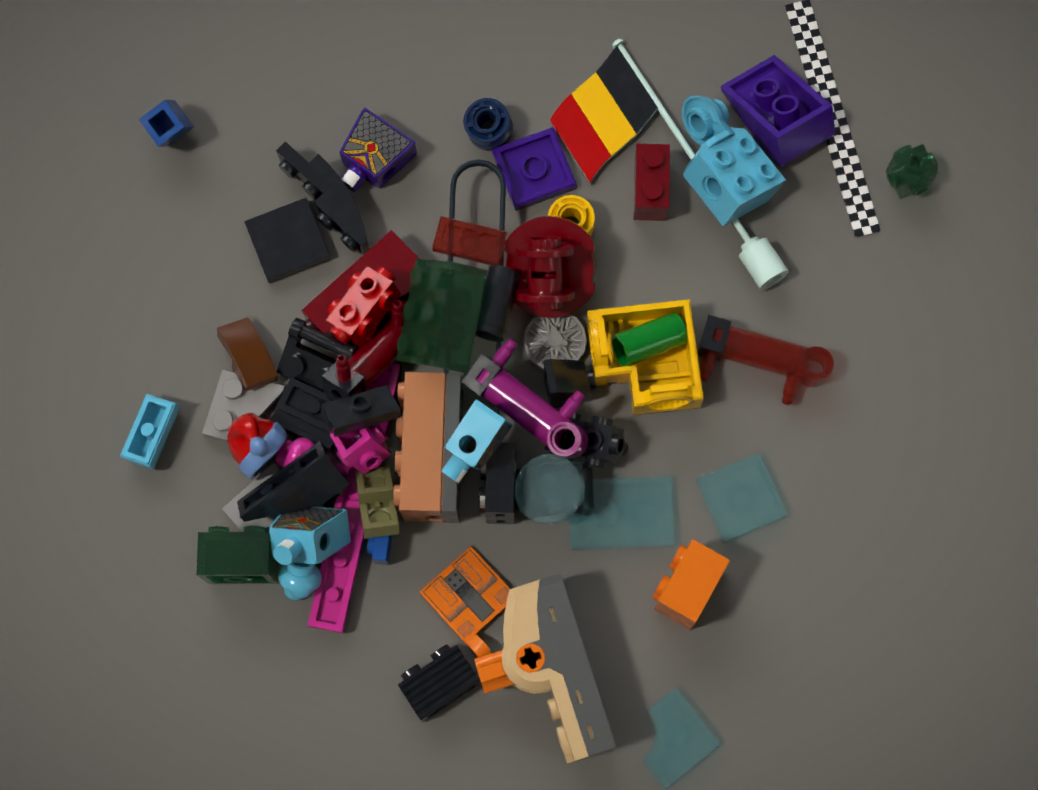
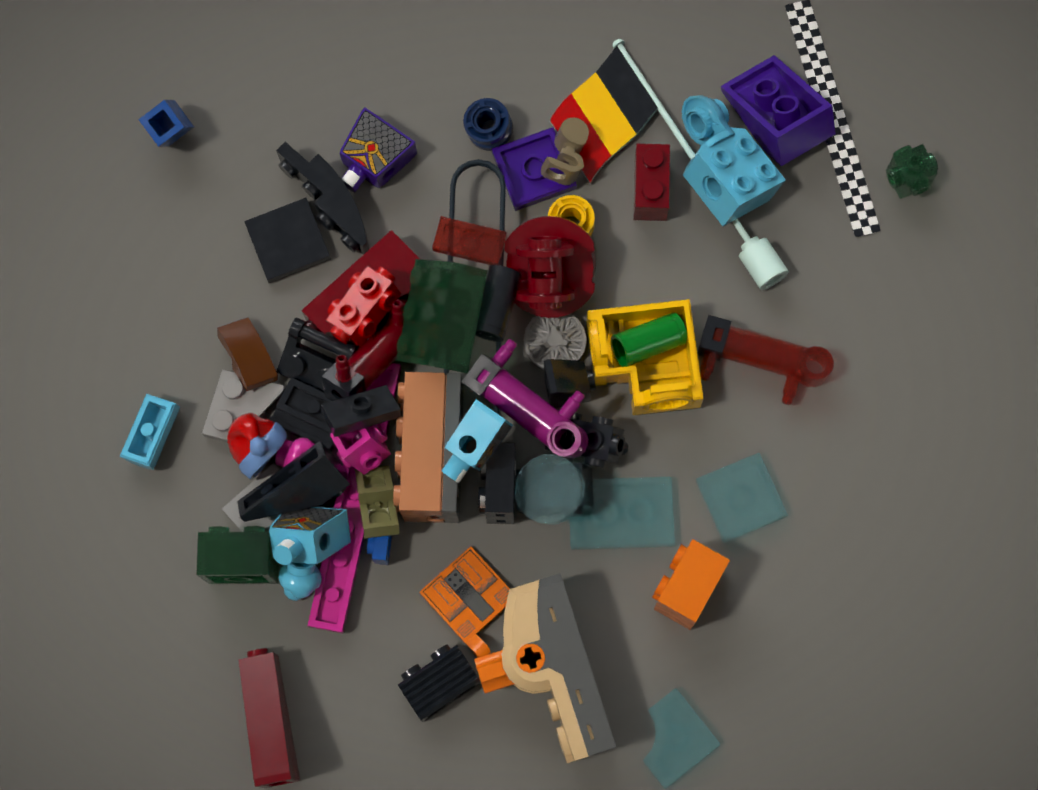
none -> dark red slope [238,648,300,788]
none -> dark tan leg [541,117,589,185]

